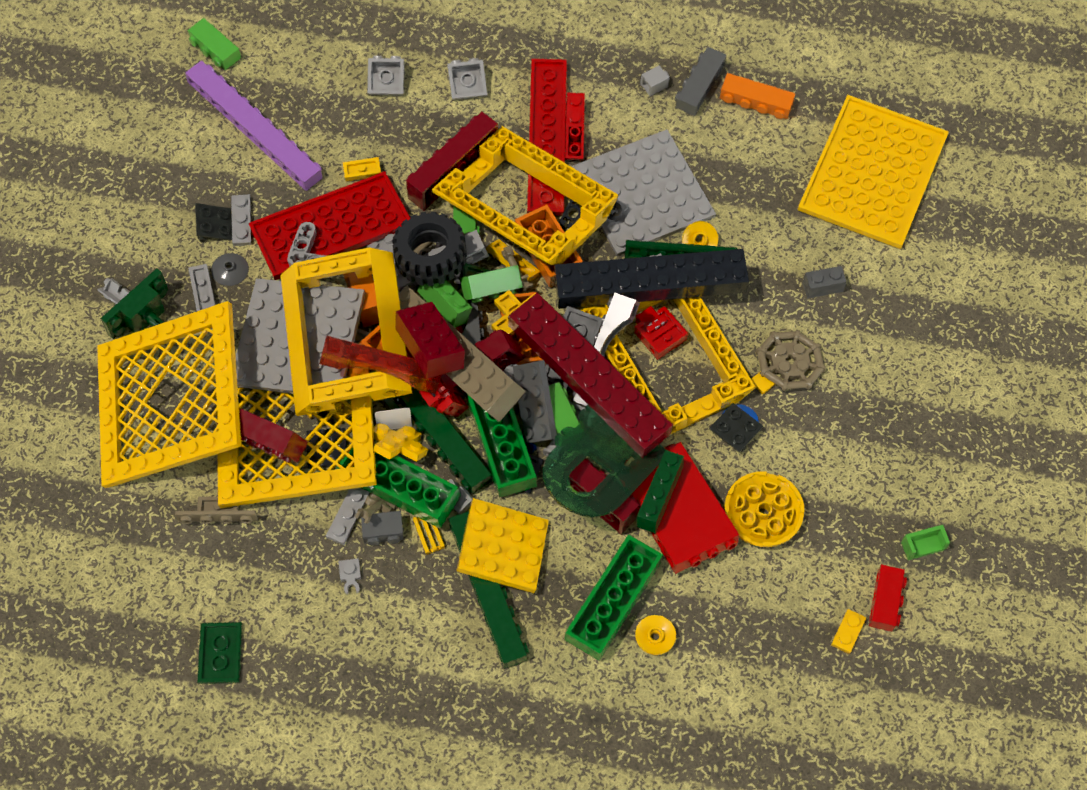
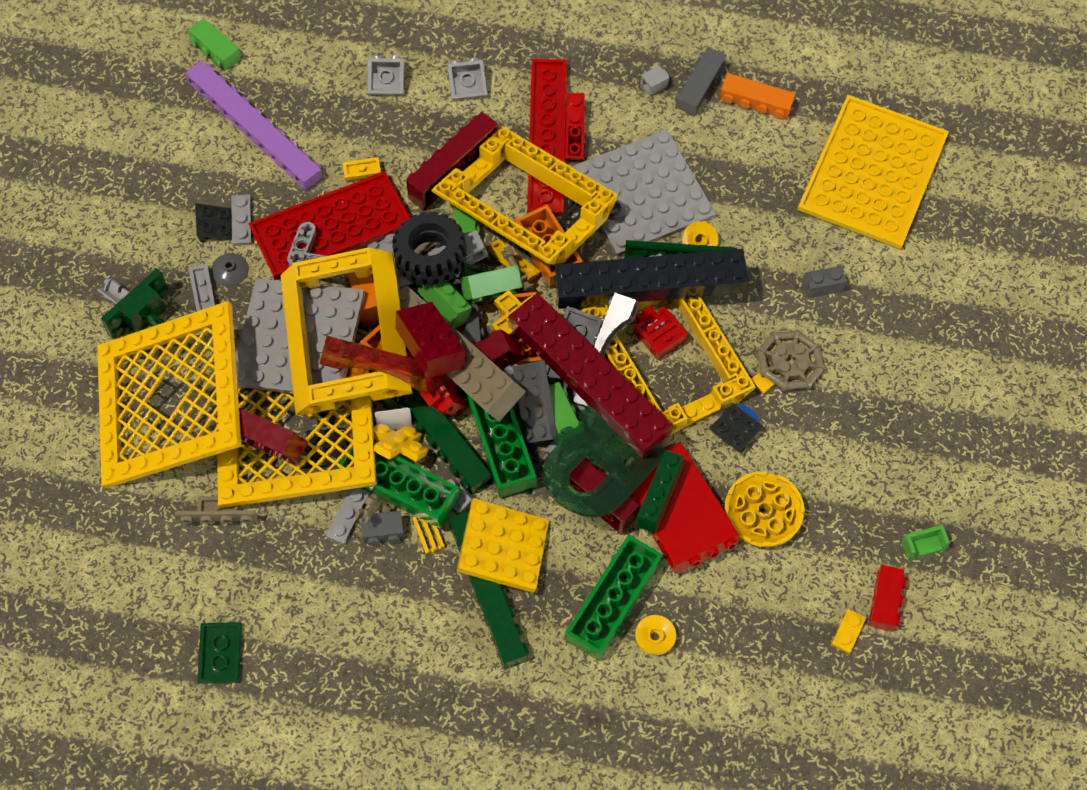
light grey plate [338,558,361,595] -> none

